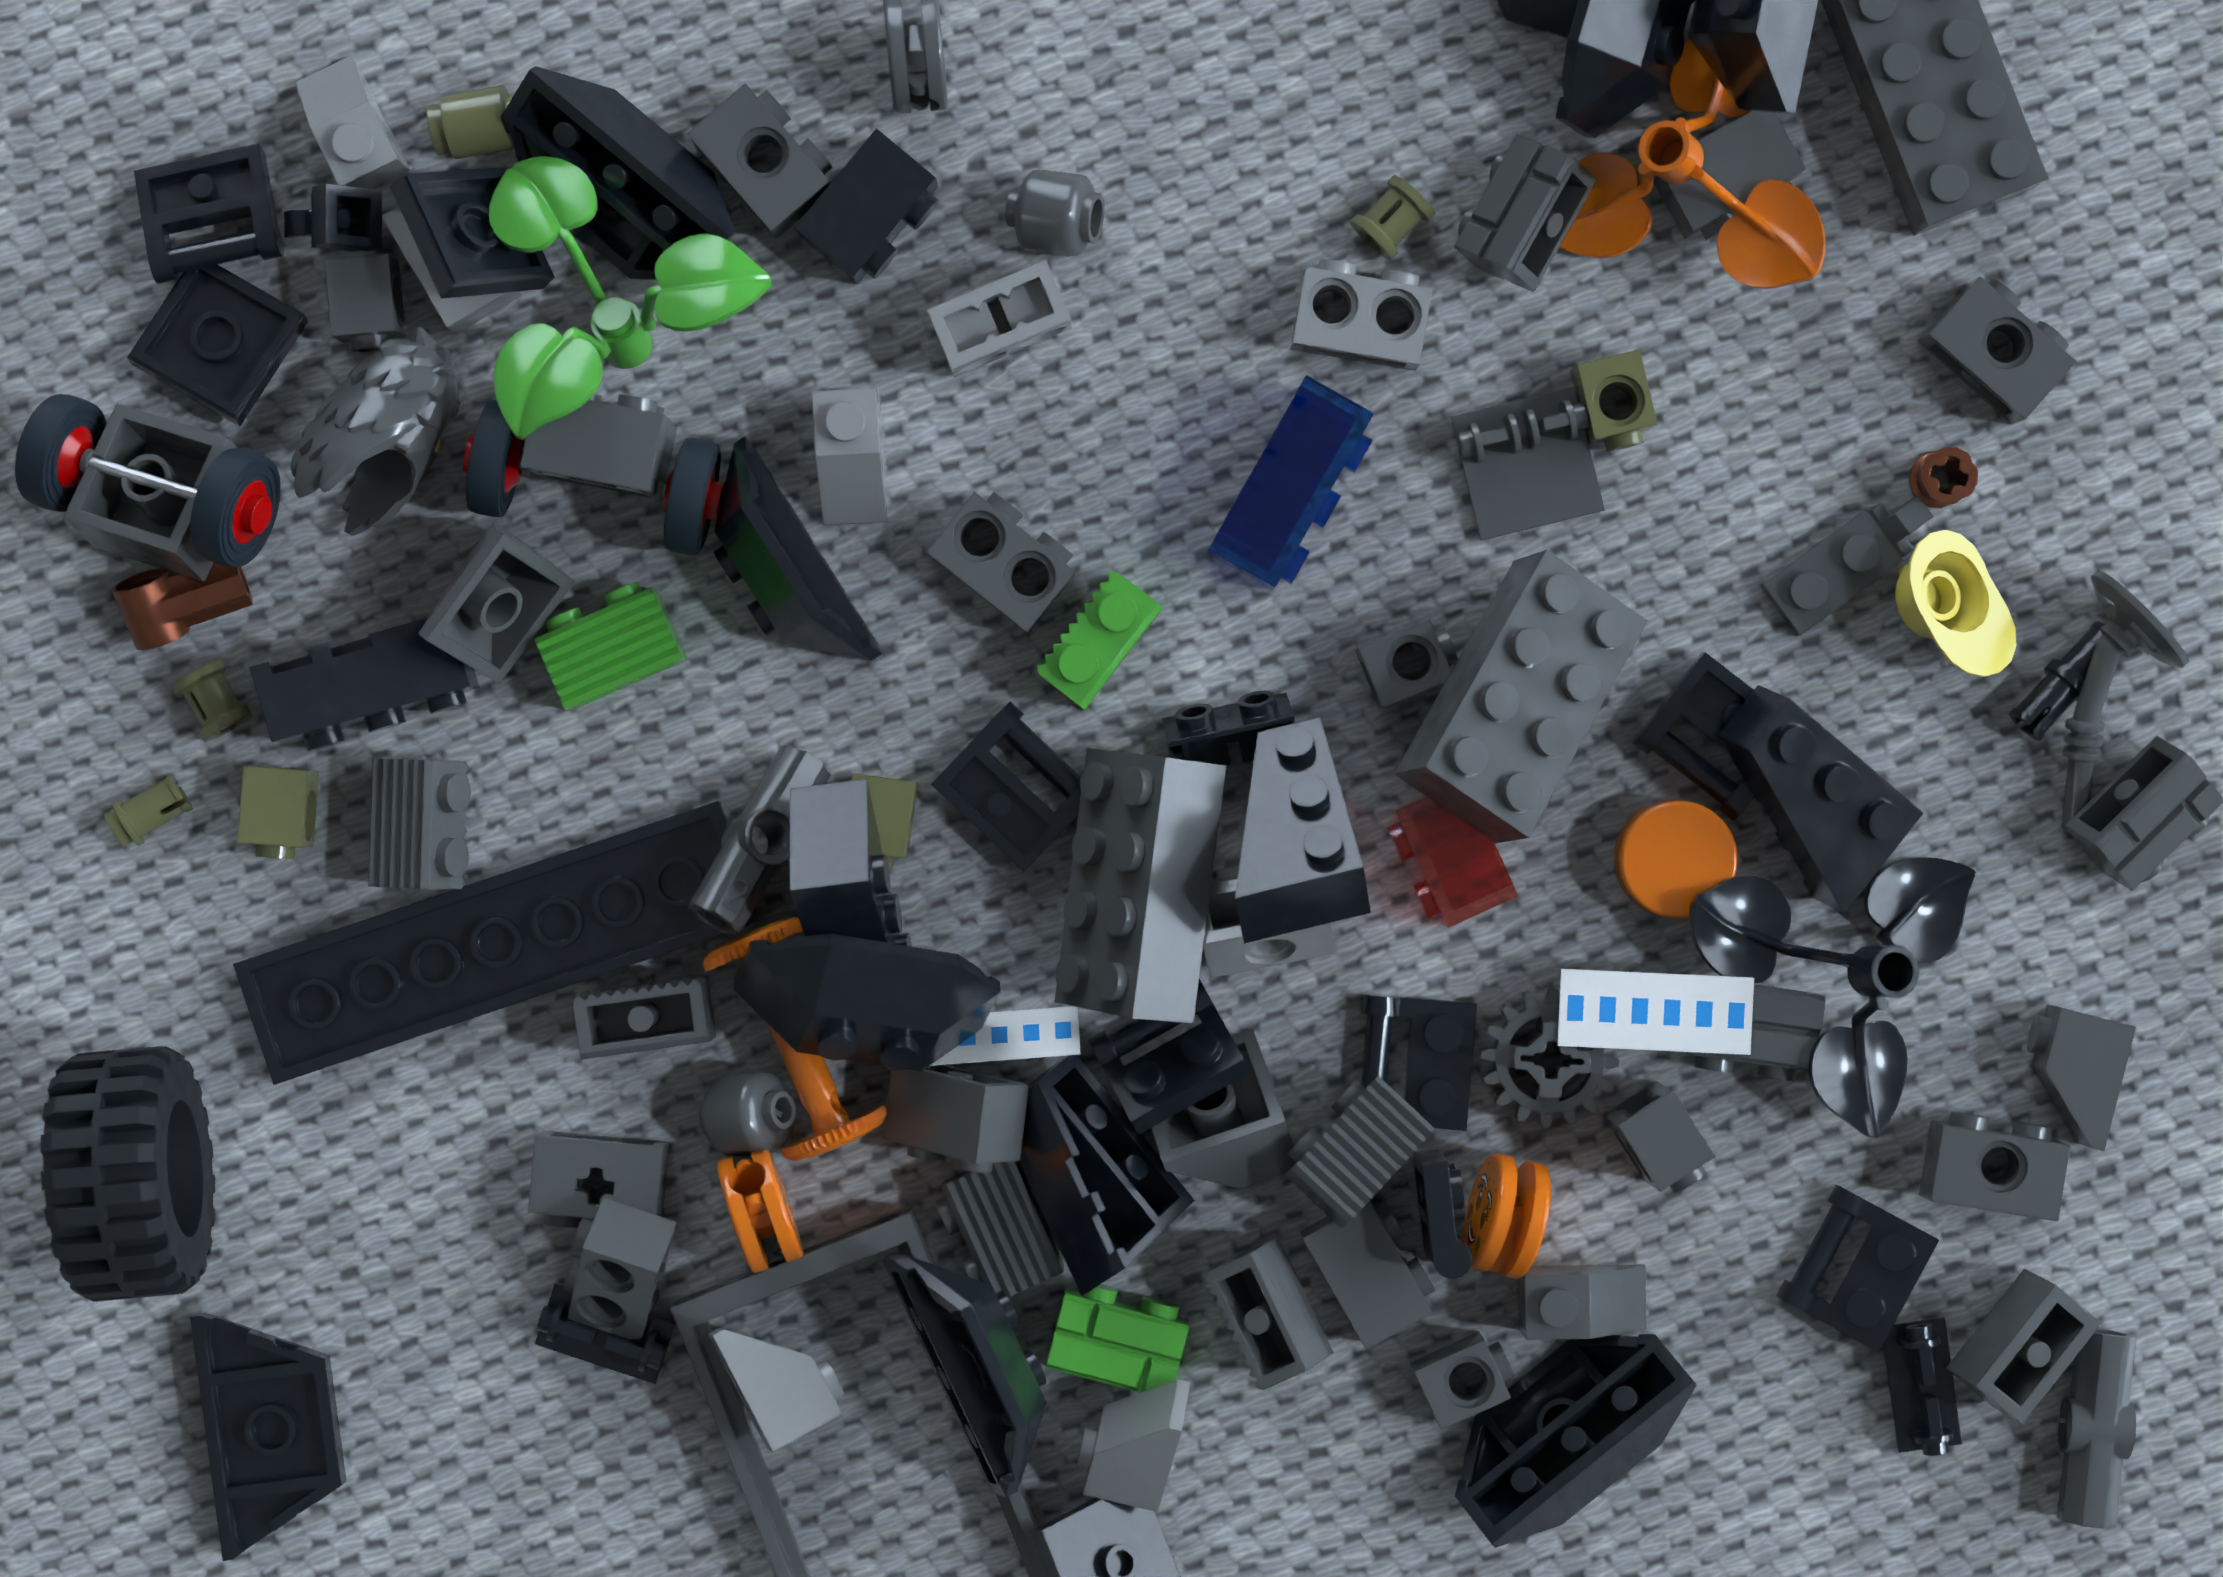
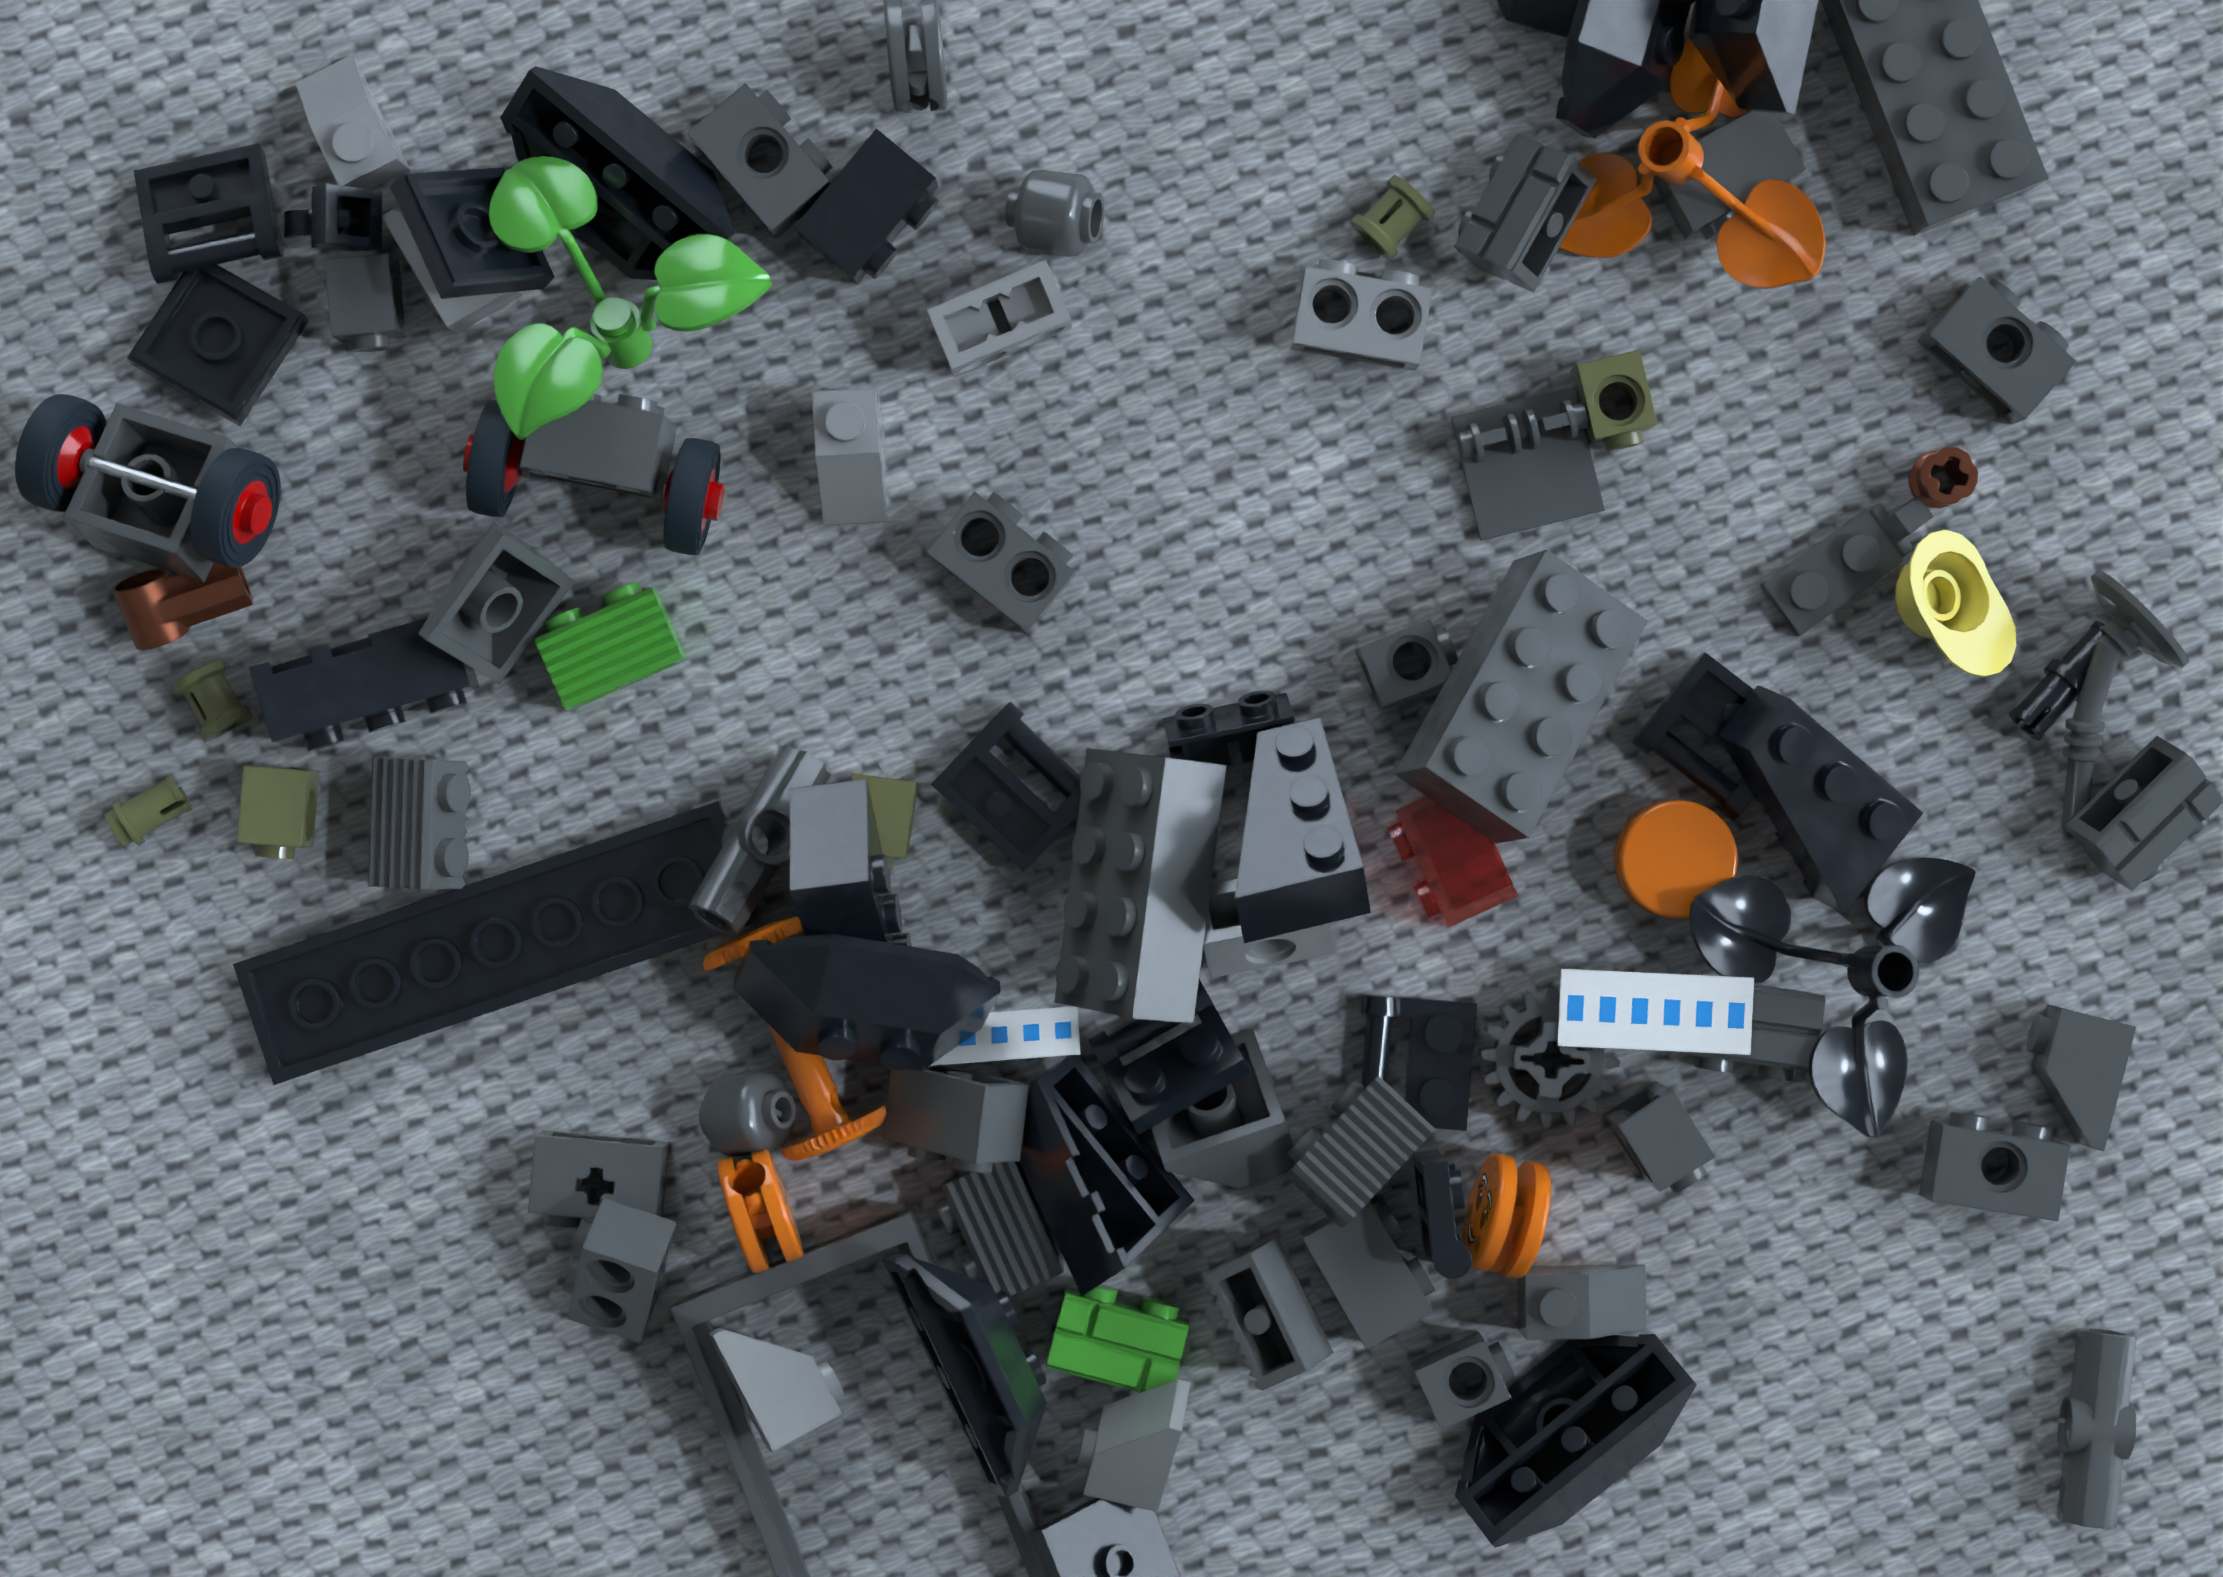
black tyre [40,1046,215,1302] -> none
black wing [190,1312,346,1561] -> none
dark grey head [291,327,461,536] -> none
olive brick [427,85,514,159] -> none
black hinge [535,1283,676,1384] -> none
dark grey brick [573,975,716,1060] -> none
black wedge [713,436,885,663] -> none
bright green brick [1037,571,1162,710] -> none
clear blue wedge [1207,375,1374,590] -> none
black plate [1776,1184,1939,1353] -> none
black hinge [1883,1317,1962,1456] -> none
dark grey brick [1946,1269,2102,1424] -> none

